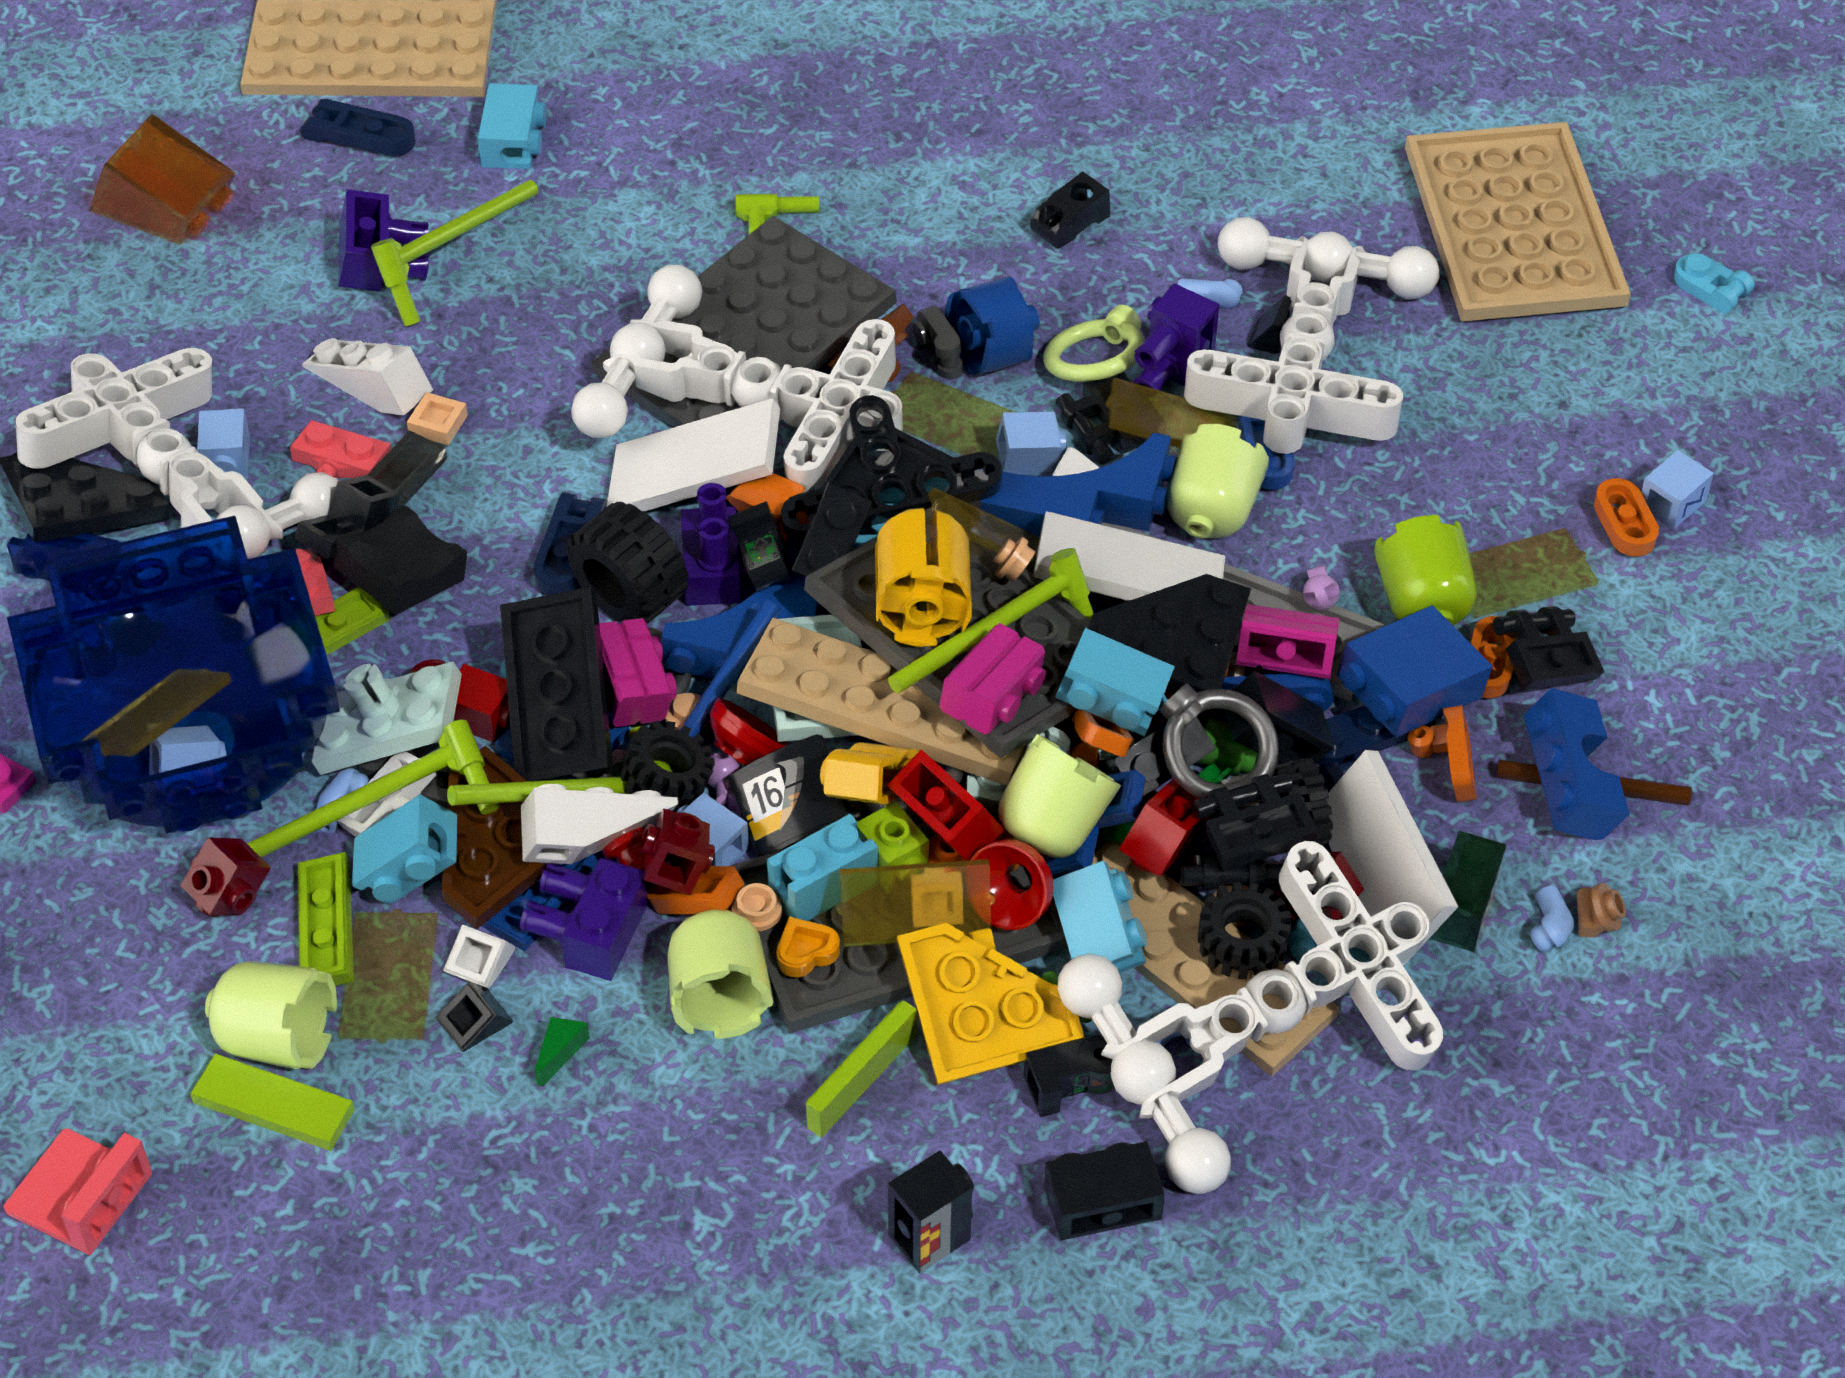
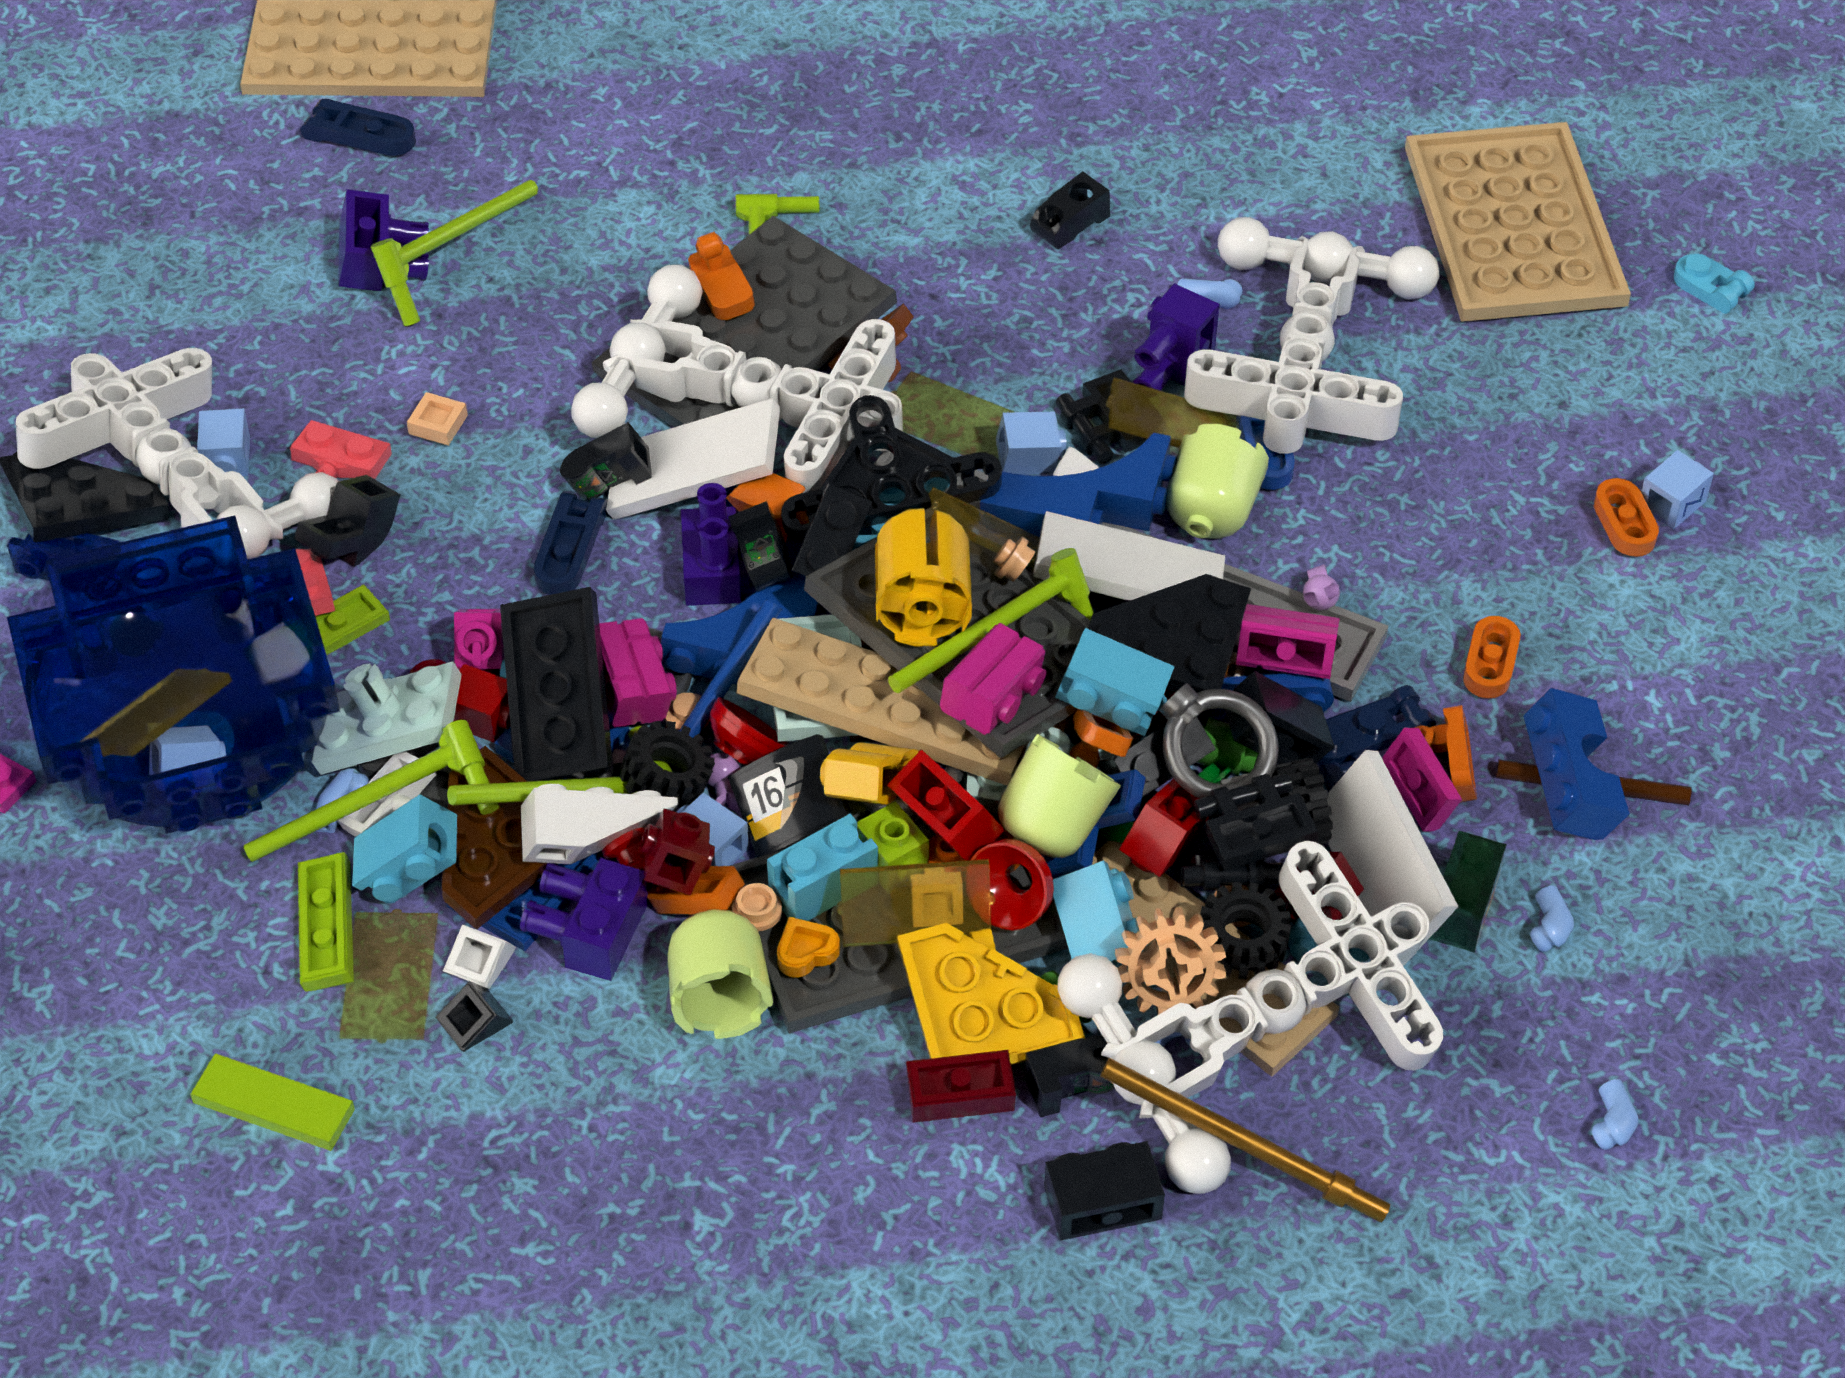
coral bracket [4,1128,152,1256] -> none
clear orange slope [89,114,236,245] -> none
dark red brick [180,837,271,917] -> none
yellowish green cylinder [205,961,337,1070] -> none
white slope [302,338,433,415] -> none
black brick [334,505,467,614] -> none
clear smoke plate [368,430,447,509] -> none
medium azure brick [478,83,547,169] -> none
green piece [535,1017,590,1086] -> none
black tyre [566,501,689,624] -> none
lime tile [806,1000,917,1138] -> none
black brick [888,1150,974,1273] -> none
dark grey plate [913,305,963,380] -> none
blue brick [945,276,1040,375] -> none
yellowish green piece [1043,304,1146,382] -> none
black slope [1247,295,1292,354] -> none
blue brick [1336,605,1493,738] -> none
lime cylinder [1374,515,1477,626] -> none
clear yellow piece [1470,528,1598,618] -> none
black plate [1492,606,1605,690] -> none
medium nougat plate [1577,883,1626,938] -> none
none -> dark pink brick [454,609,505,675]
none -> black leg [560,422,652,500]
none -> orange piece [688,232,755,320]
none -> dark red slope [906,1050,1016,1123]
none -> pearl gold bar [1100,1058,1391,1222]
none -> light nougat gear [1115,907,1226,1015]
none -> dark pink plate [1382,728,1462,832]
none -> light blue arm [1592,1079,1638,1150]

